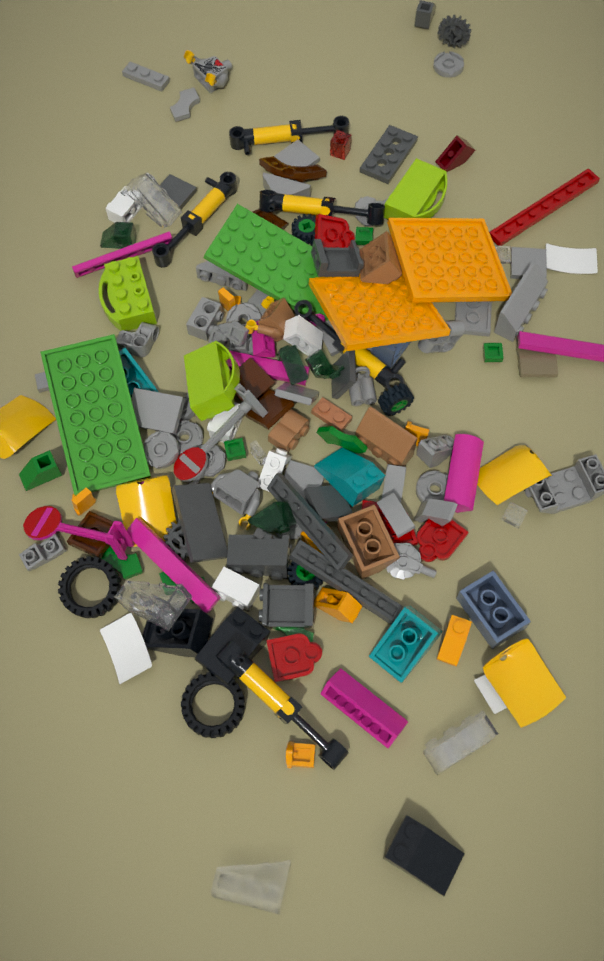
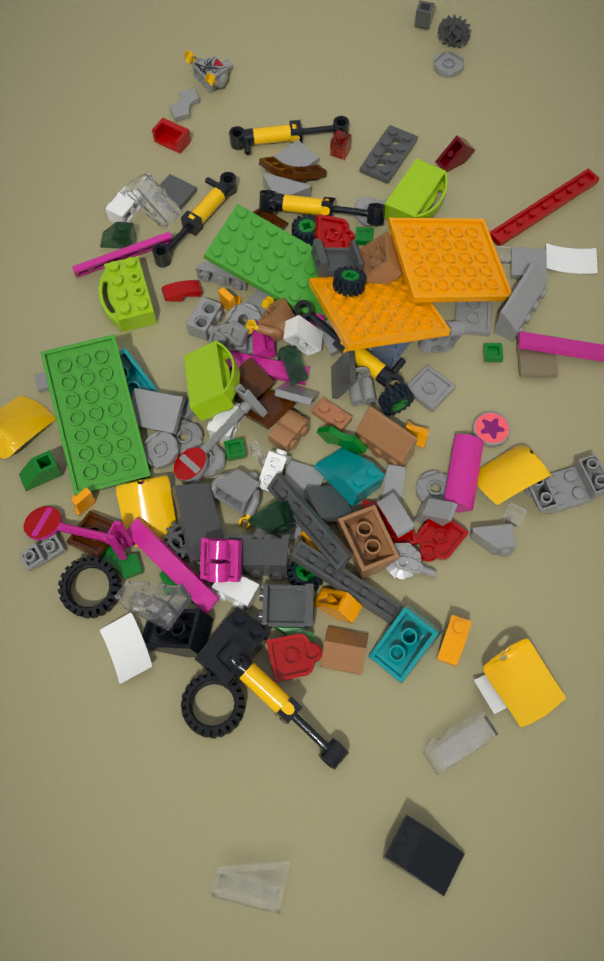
light grey piece [116,322,159,358] -> none
light grey plate [122,62,170,92] -> none
light orange tile [286,741,315,769] -> none
clear green bracket [305,349,345,379] -> none
dark pink brick [321,668,408,749] -> none
light grey slope [416,435,454,468] -> none
sand blue brick [456,570,531,650] -> none
none -> red panel [152,117,191,154]
none -> red slope [161,280,202,302]
none -> dark pink plate [200,537,242,582]
none -> medium nougat slope [320,626,369,675]
none -> black wheel [332,266,367,297]
none -> light grey tile [407,365,456,412]
none -> light grey slope [469,524,516,557]
none -> tile [472,412,511,448]

